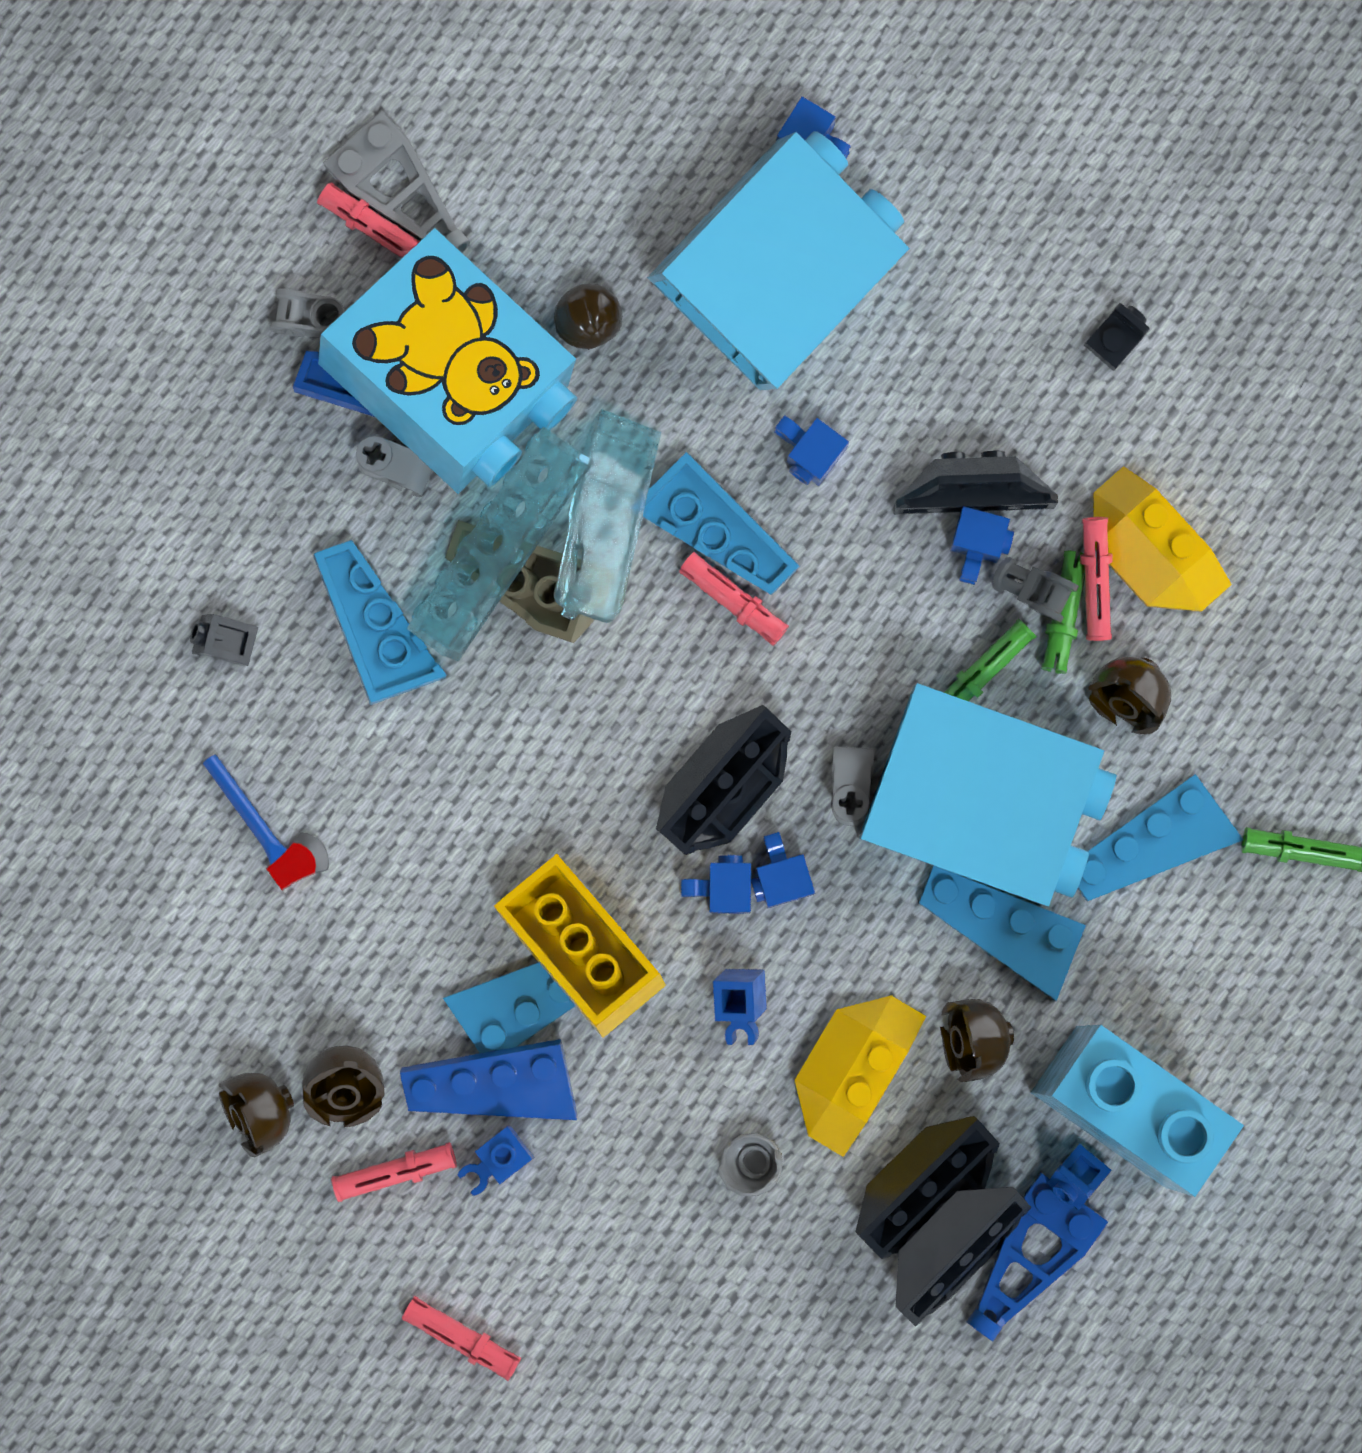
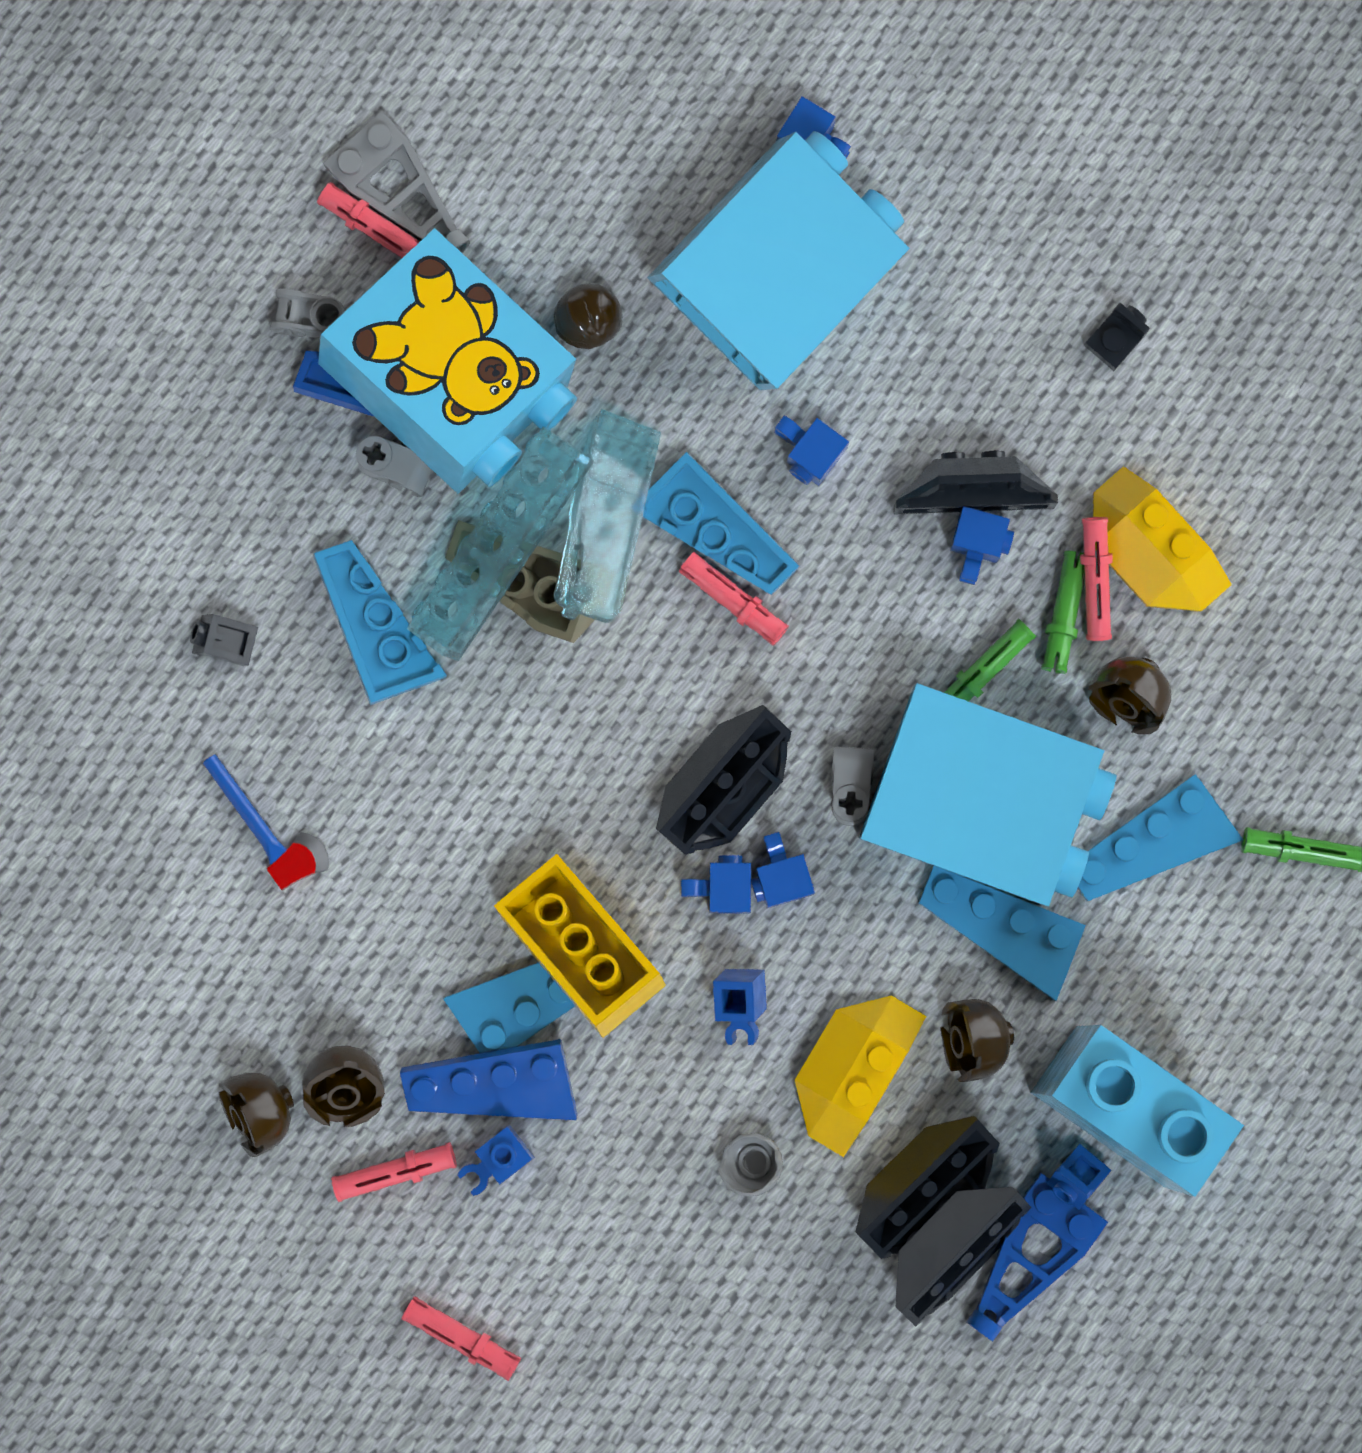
dark grey connector [992,557,1079,623] -> none

